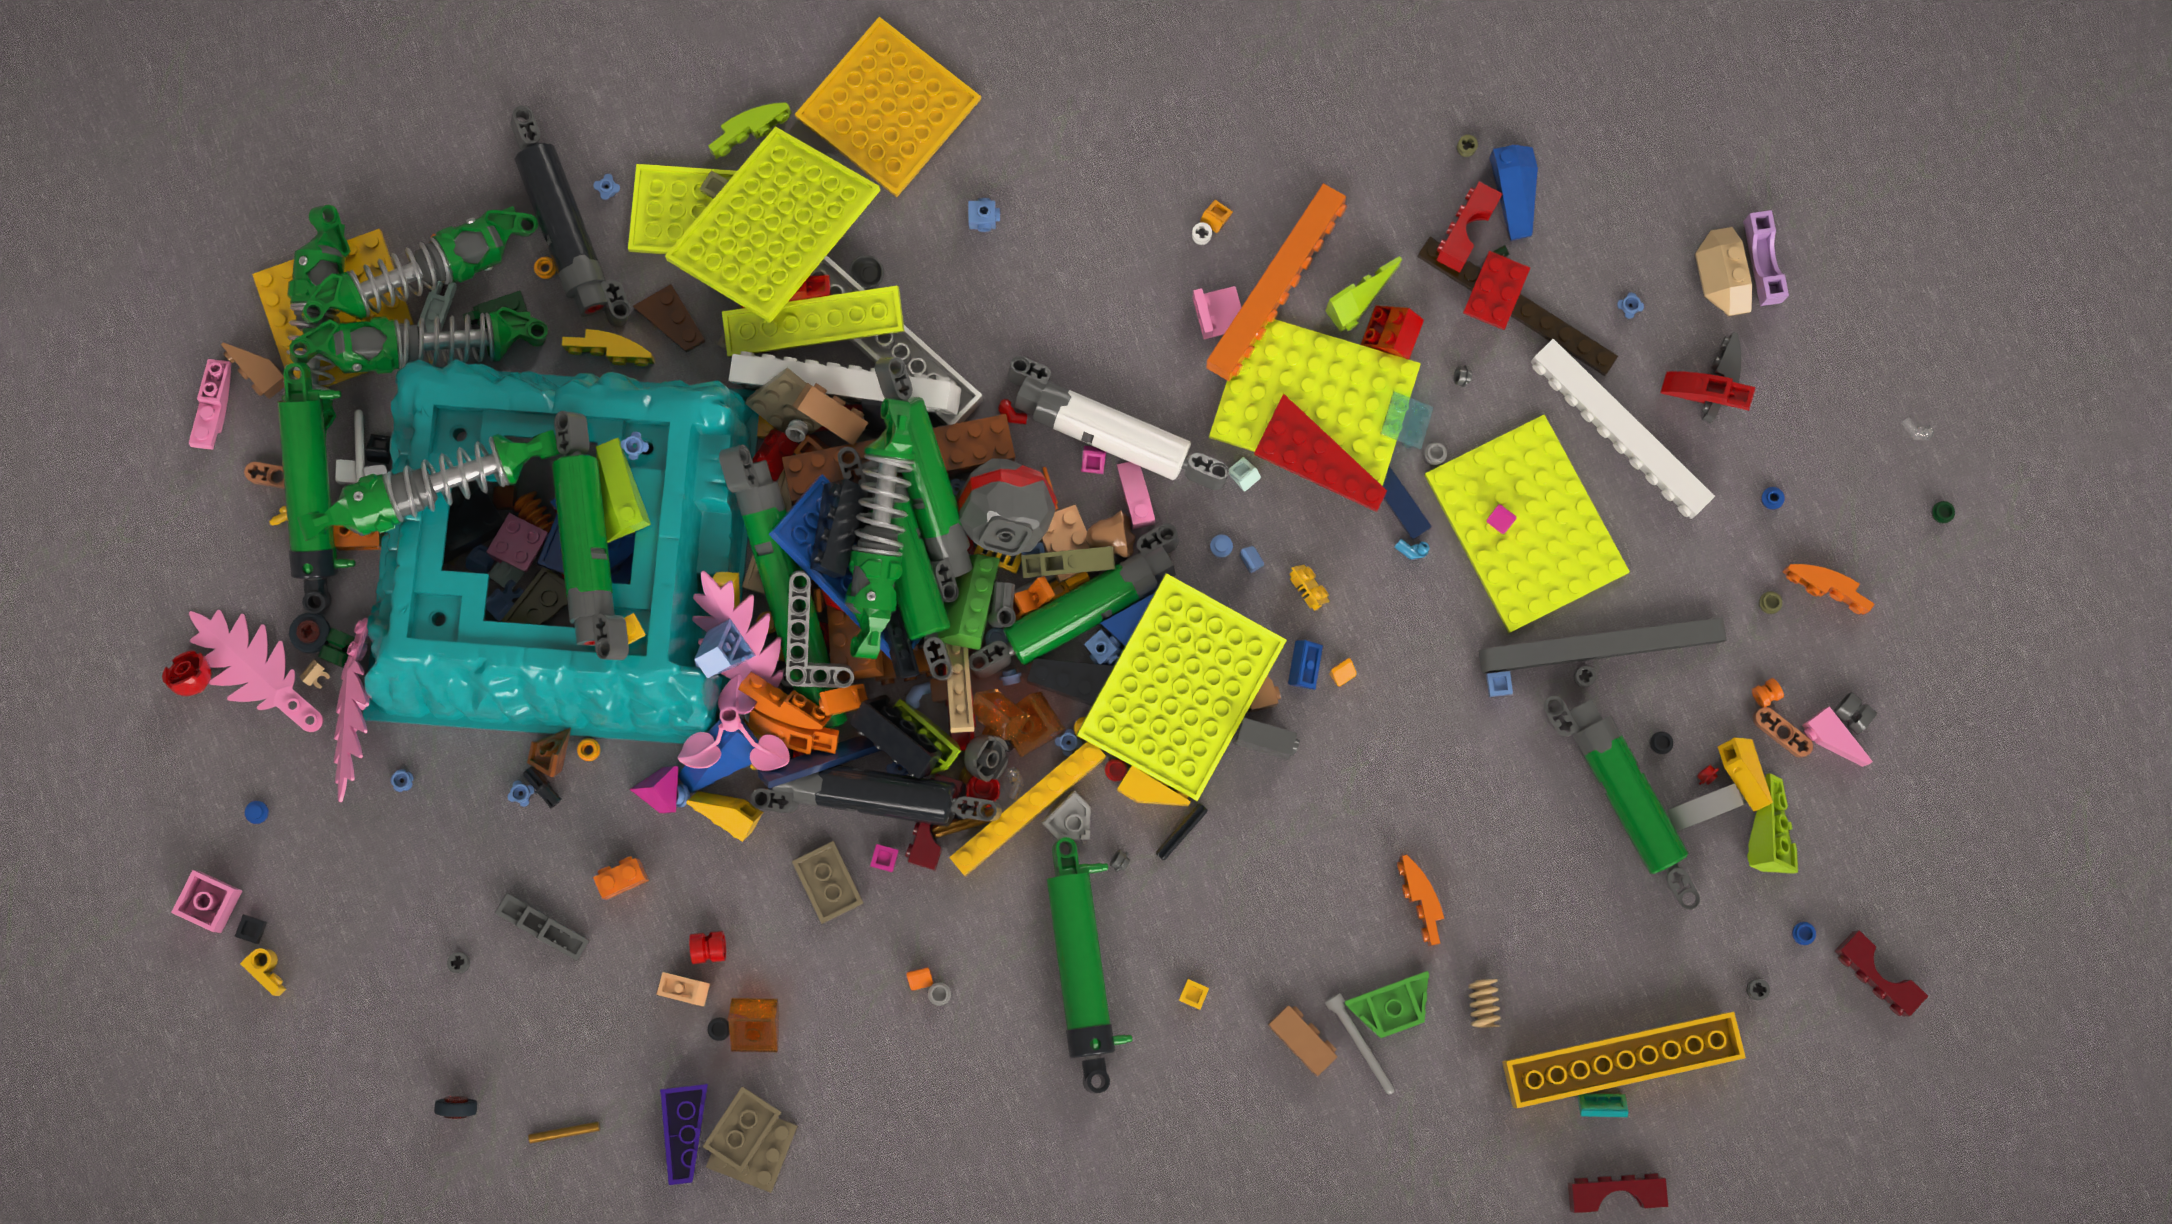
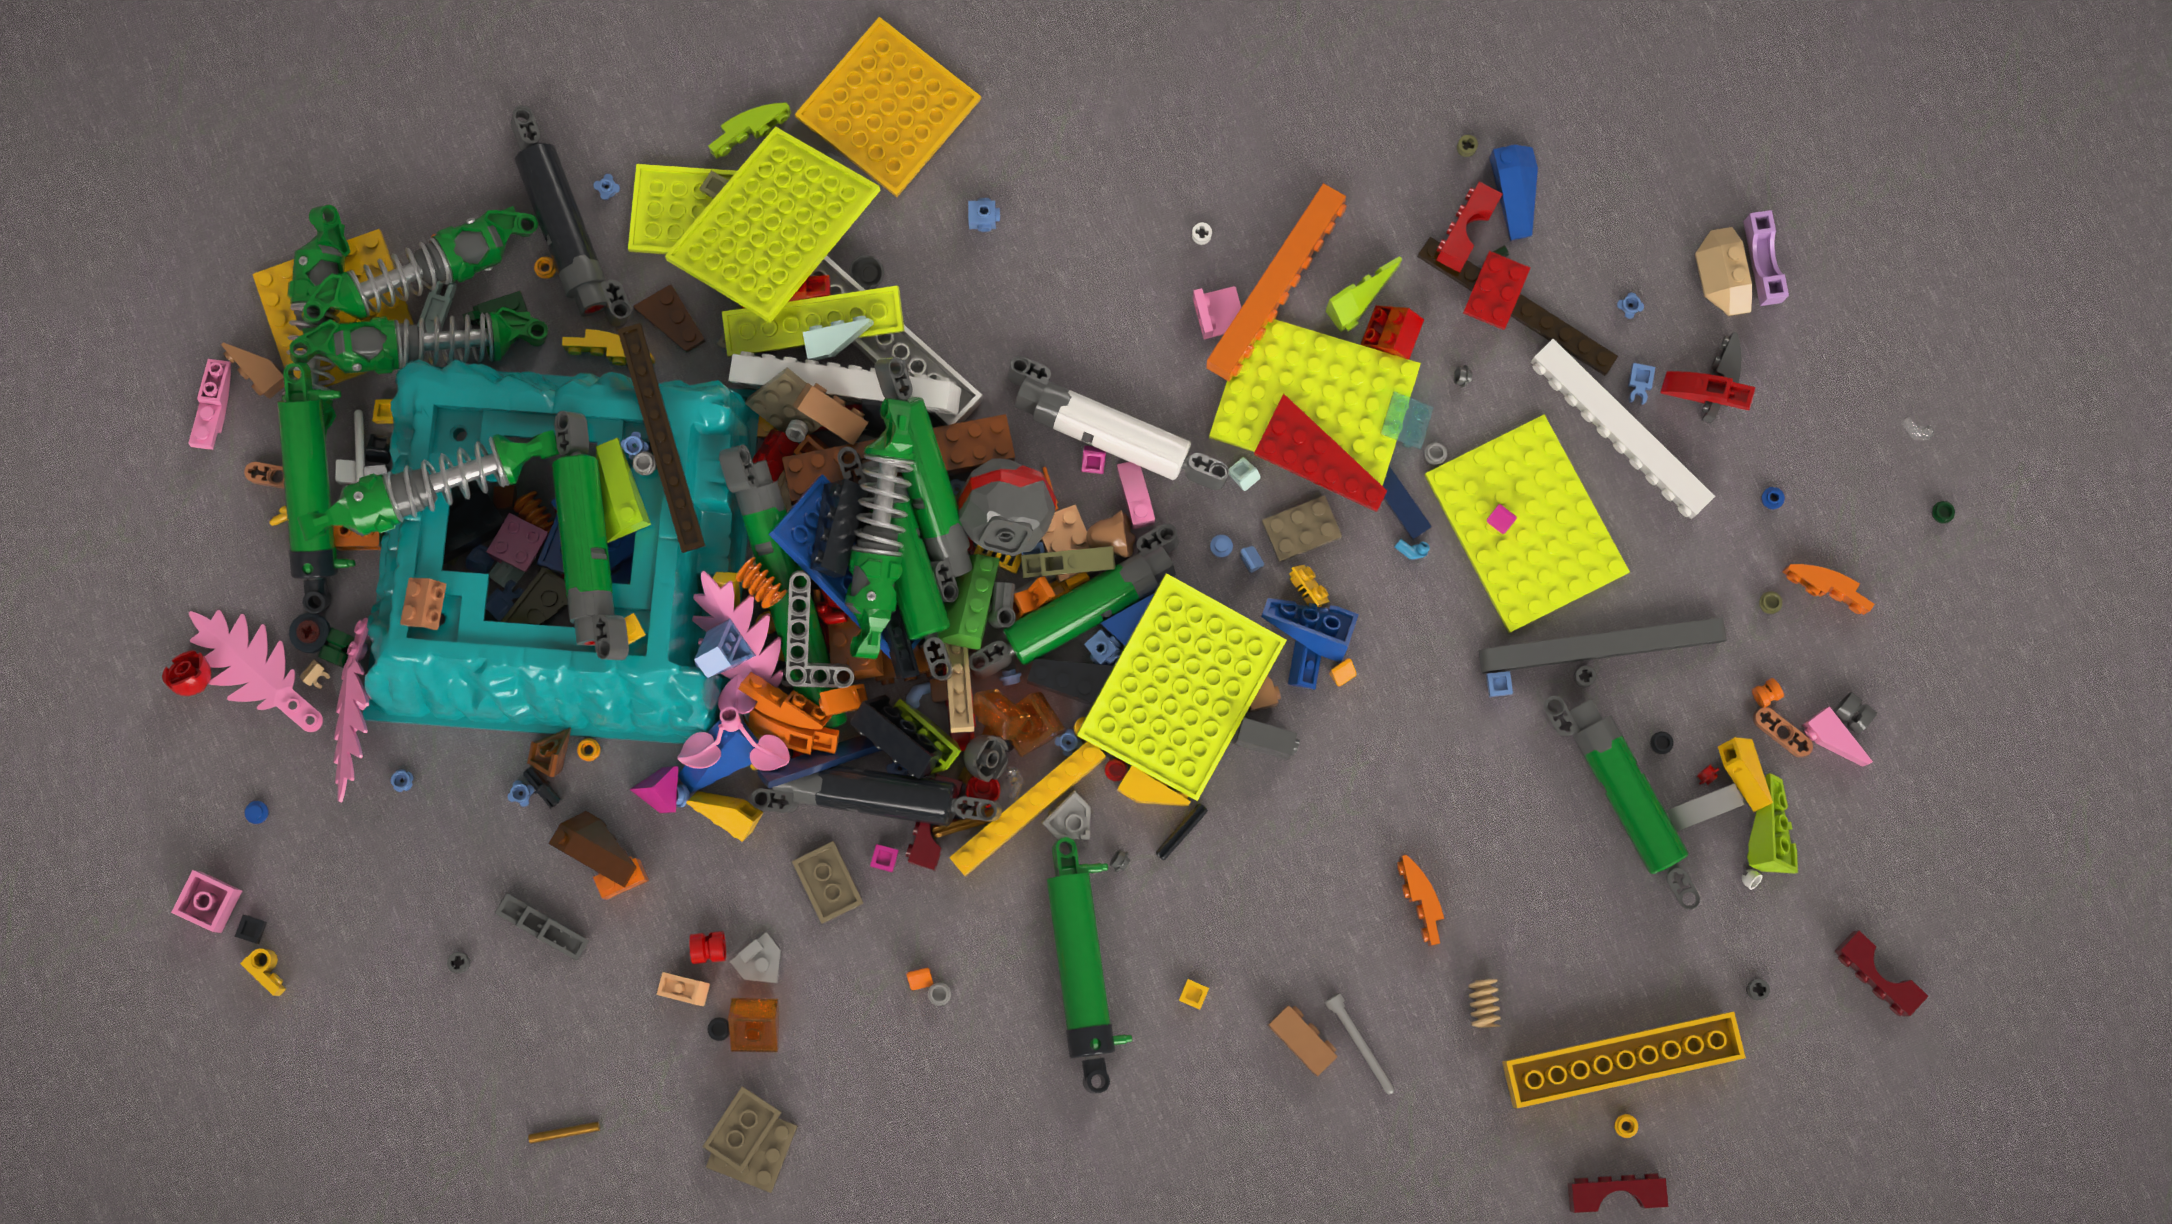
black wheel [434,1096,477,1119] -> none
dark purple wedge [660,1084,708,1185] -> none
medium blue plate [985,628,1008,645] -> none
red arm [998,399,1028,425] -> none
light orange slope [1200,200,1233,233] -> none
bright green wing [1344,971,1429,1038] -> none
plate [1578,1094,1629,1117] -> none
blue plate [1792,922,1816,945] -> none
none -> yellow plate [372,399,393,424]
none -> nougat bracket [400,578,446,630]
none -> reddish brown wedge [548,811,637,888]
none -> dark brown plate [617,323,706,553]
none -> light grey plate [633,451,657,475]
none -> light grey plate [730,932,781,983]
none -> orange piece [736,557,787,609]
none -> light aqua slope [803,316,874,361]
none -> red arm [816,601,849,624]
none -> blue wedge [1261,598,1359,663]
none -> dark tan plate [1262,495,1342,562]
none -> yellow plate [1614,1114,1638,1138]
none -> medium blue plate [1628,363,1655,405]
none -> white hinge [1742,869,1762,890]

